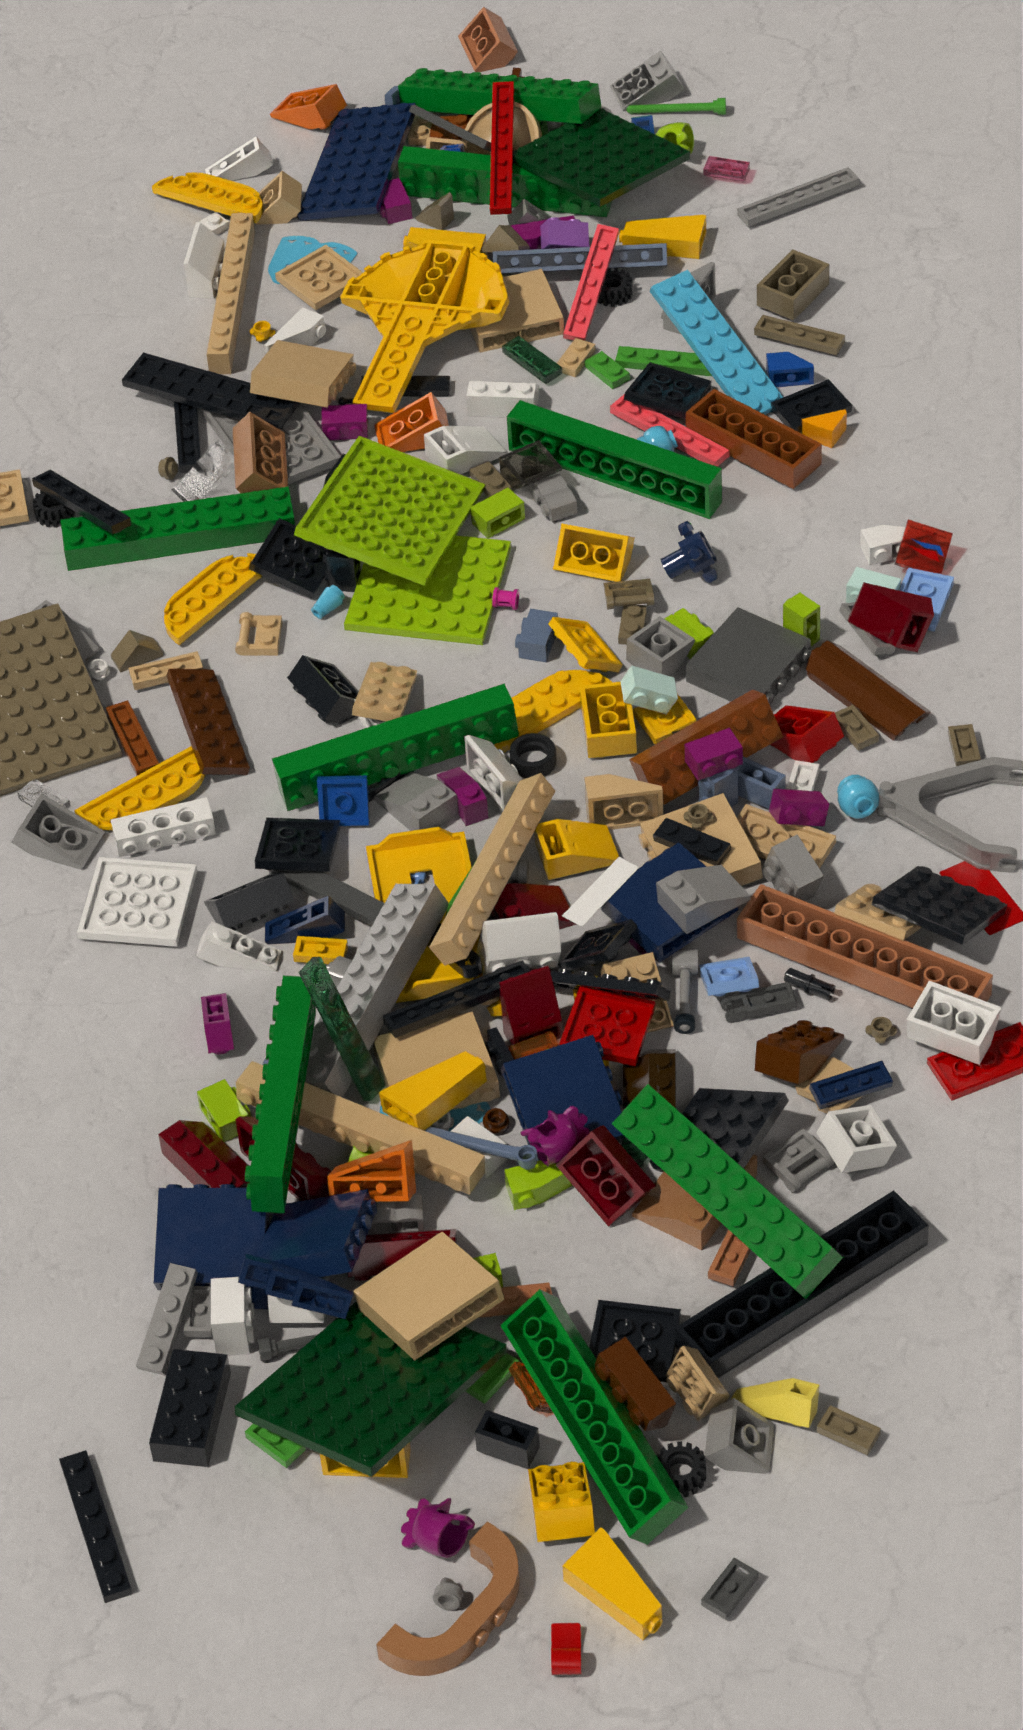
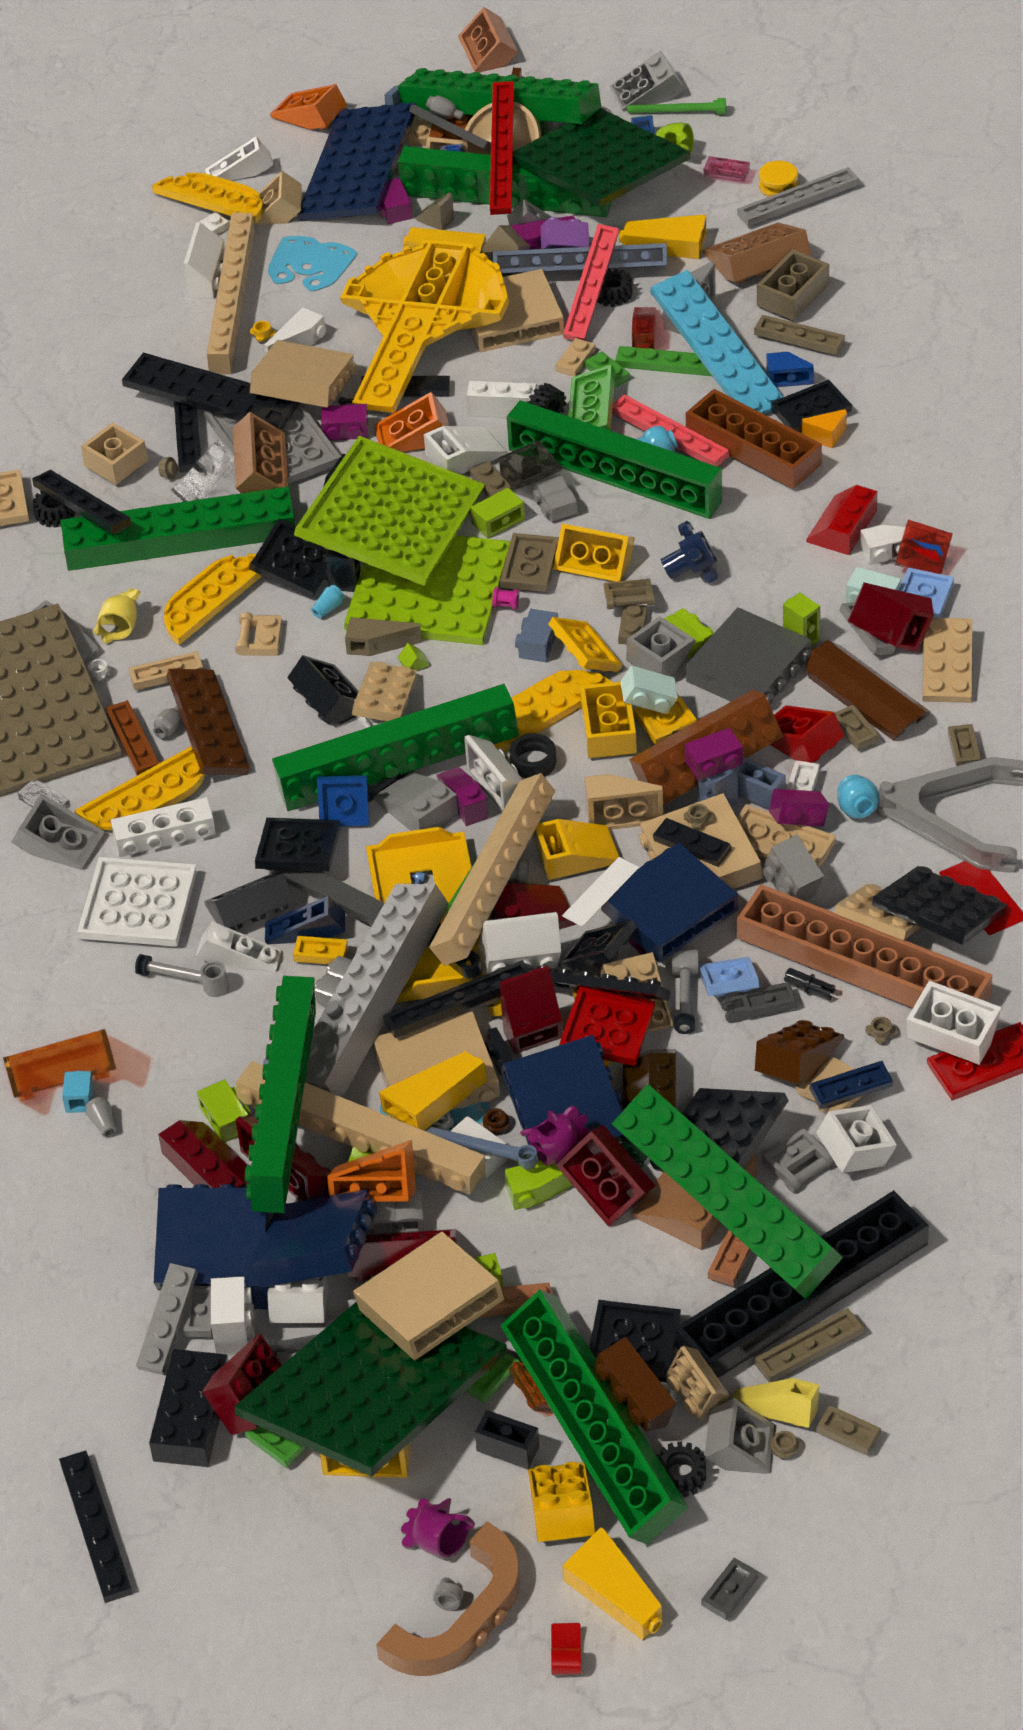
dark tan slope [111,630,164,673] -> none
magenta slope [201,993,234,1055] -> none
dark blue slope [238,1254,353,1319] -> none
tan plate [275,245,363,310] -> none
clear green plate [298,957,386,1101] -> none
clear green plate [502,336,562,384] -> none
clear orange piece [509,1031,559,1060] -> none
black plate [624,362,712,419] -> none
light grey slope [656,865,751,934] -> none
none -> clear orange windscreen [1,1029,116,1102]
none -> medium azure brick [62,1071,94,1113]
none -> tan brick [81,422,148,485]
none -> light grey cone [86,1097,117,1137]
none -> light yellow piece [94,588,140,644]
none -> light grey piece [135,954,229,997]
none -> light grey plant [153,705,181,738]
none -> dark red slope [202,1333,282,1435]
none -> dark tan slope [345,617,422,656]
none -> lime slope [398,643,429,670]
none -> light grey plant [426,96,464,120]
none -> dark tan plate [500,533,559,592]
none -> black tyre [527,383,566,413]
none -> bright green plate [568,364,616,431]
none -> clear red slope [632,307,656,349]
none -> medium nougat slope [702,222,812,284]
none -> dark tan plate [755,1308,864,1382]
none -> yellow head [759,160,798,197]
none -> dark tan plate [770,1431,799,1459]
none -> red slope [806,485,878,555]
none -> tan plate [922,618,972,703]

